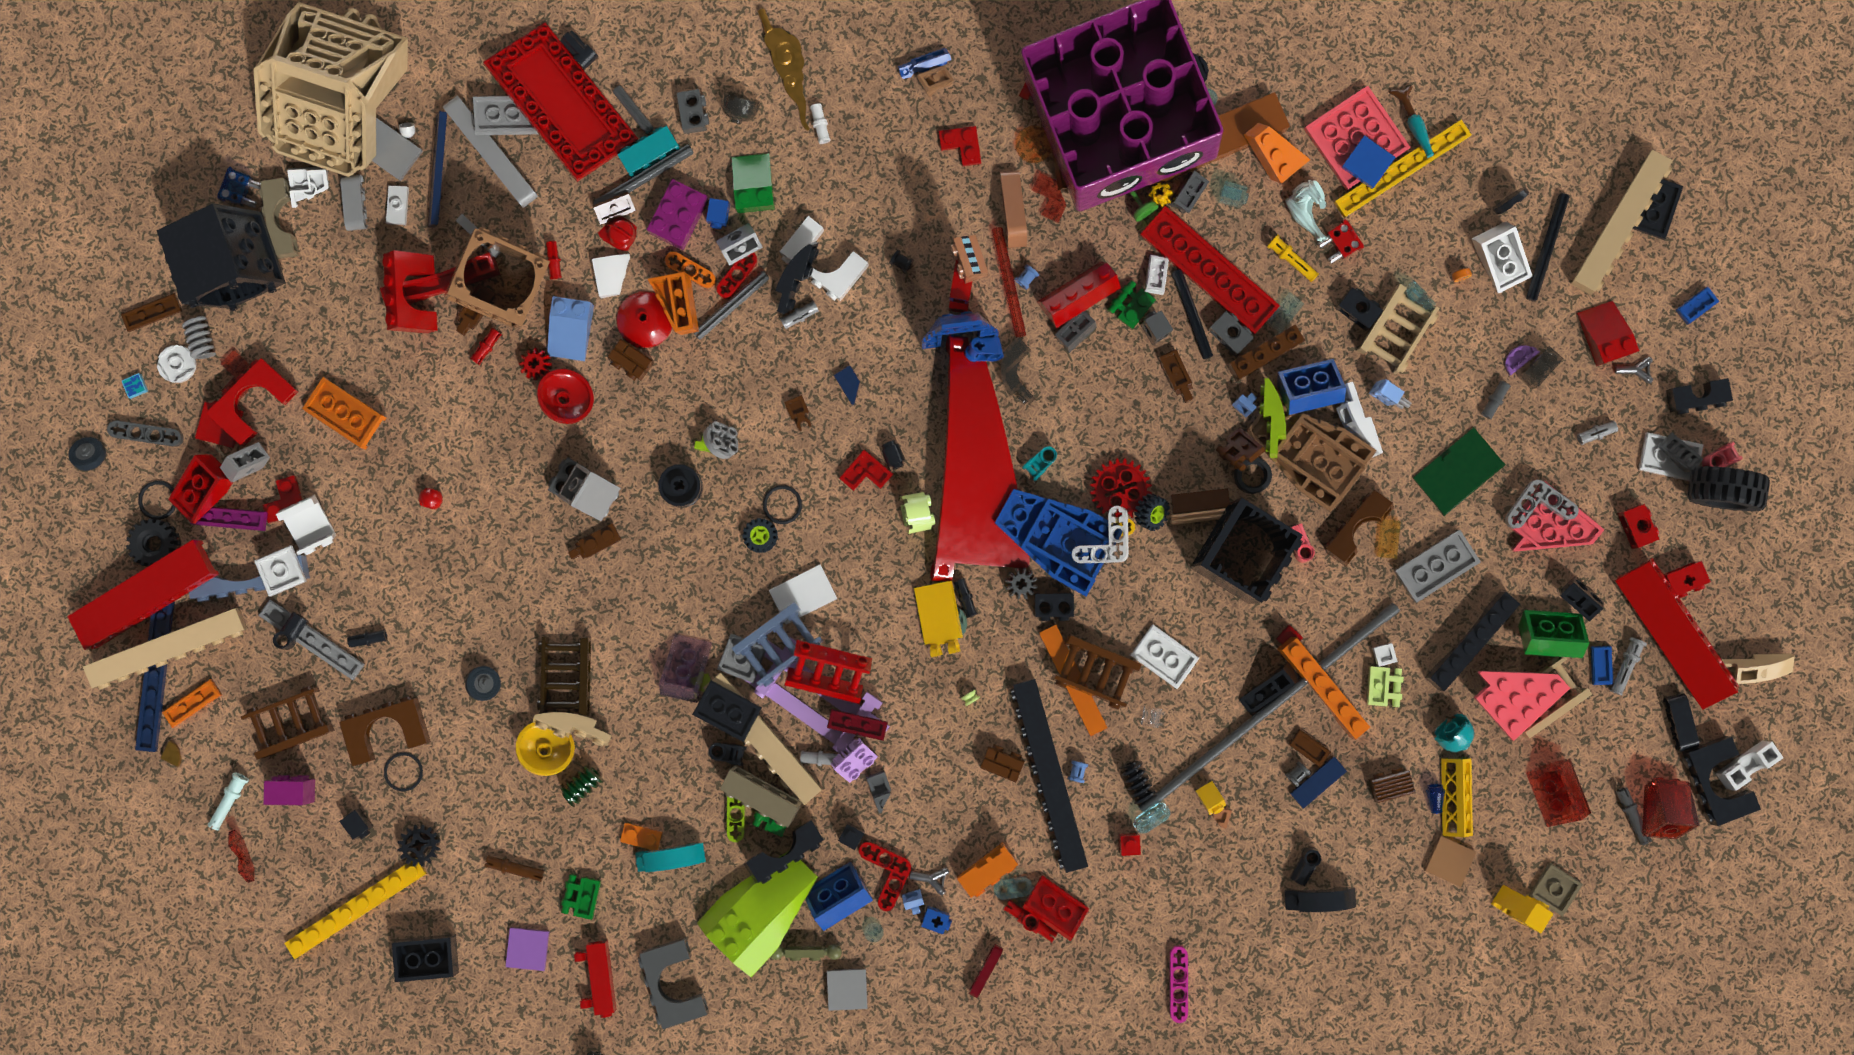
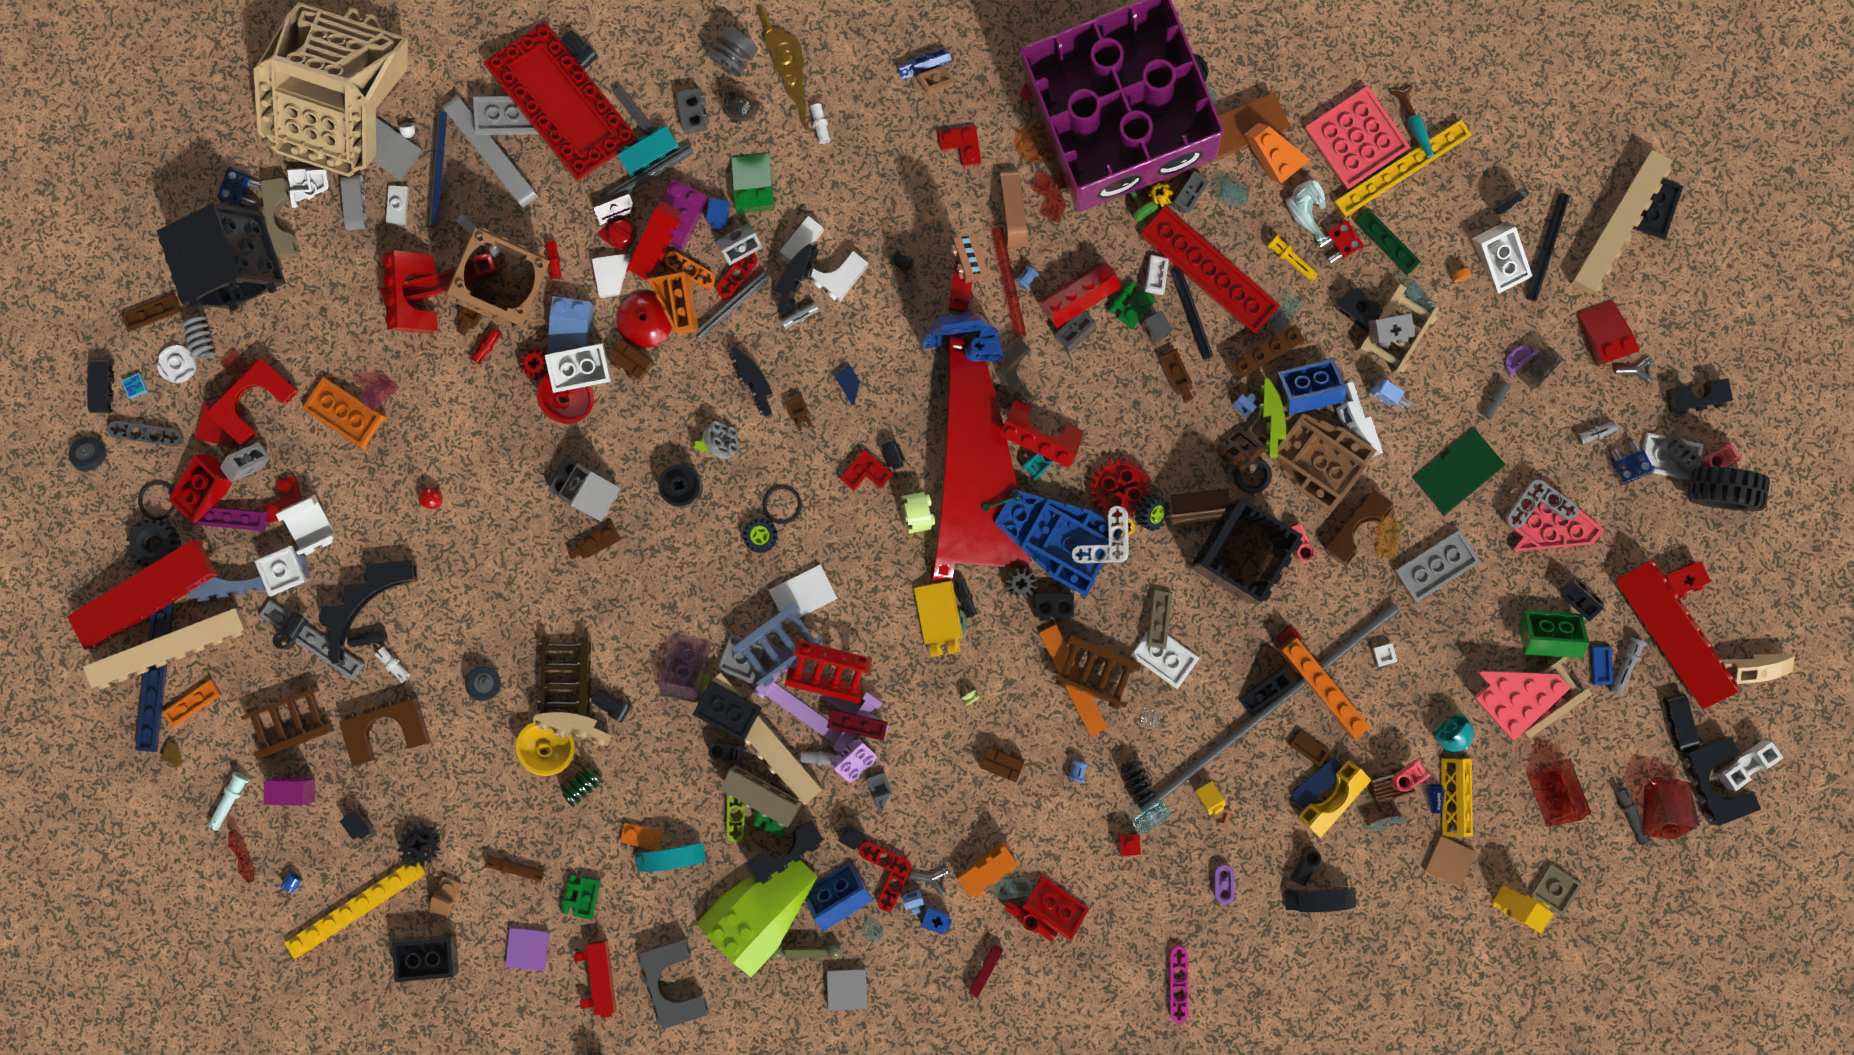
black piece [384,753,423,792] -> none
black brick [1010,679,1088,873] -> none
dark grey brick [1208,311,1253,356] -> none
dark grey bush [1285,761,1311,787] -> none
blue tile [1341,135,1396,189] -> none
yellowish green plate [1367,666,1404,707] -> none
black arch [1425,591,1520,691] -> none
red brick [1617,504,1660,549] -> none
blue plate [1676,286,1720,325] -> none
none -> black beam [87,358,115,413]
none -> blue hose [280,872,303,893]
none -> black arch [319,560,418,665]
none -> clear pink tile [358,376,399,411]
none -> white pin [375,647,410,683]
none -> medium nougat slope [429,876,462,919]
none -> white slope [545,343,612,393]
none -> black piece [591,688,632,723]
none -> red brick [627,201,682,281]
none -> flat silver wheel [707,26,758,77]
none -> black slope [730,347,774,419]
none -> dark green hinge [982,493,1021,512]
none -> red arch [999,399,1084,468]
none -> dark tan tile [1146,589,1173,650]
none -> medium lavender plate [1214,864,1235,904]
none -> yellow arch [1298,760,1371,838]
none -> dark green tile [1353,208,1421,276]
none -> clear light blue slope [1364,814,1407,831]
none -> light grey brick [1368,313,1415,347]
none -> coral piece [1391,758,1431,791]
none -> clear blue piece [1611,440,1655,485]

